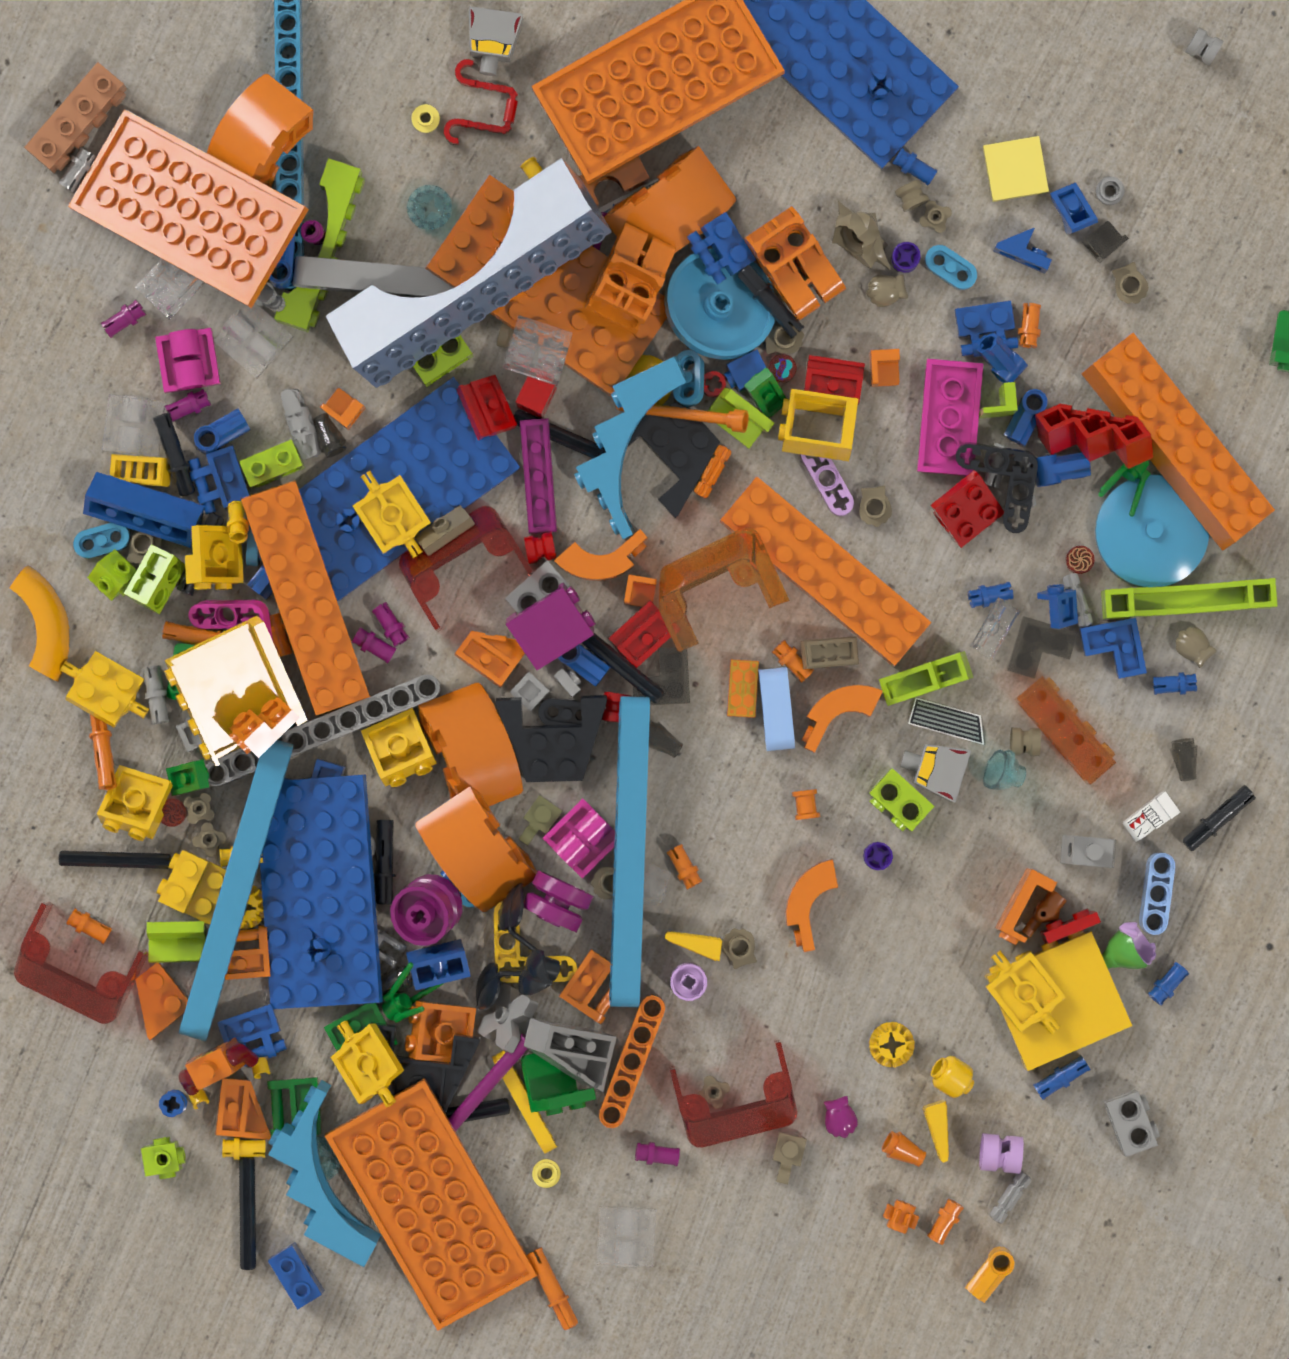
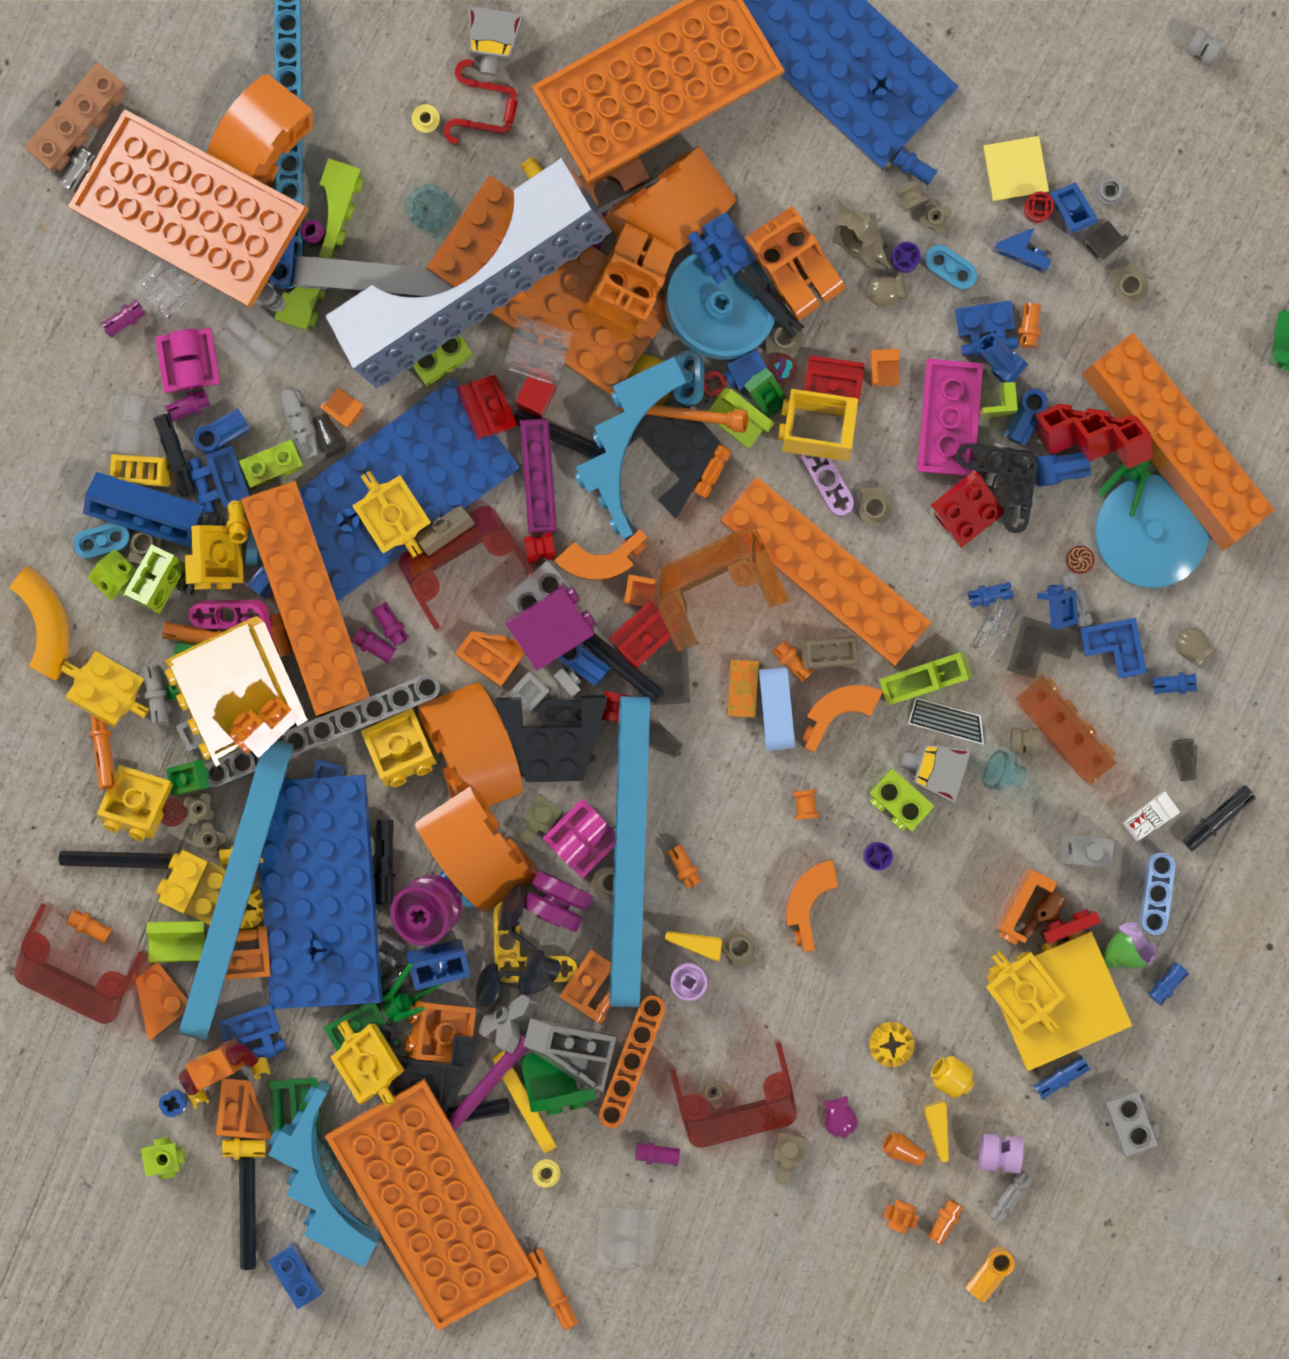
lime arch [1101,578,1277,620] -> none
none -> red wheel [1023,191,1054,224]

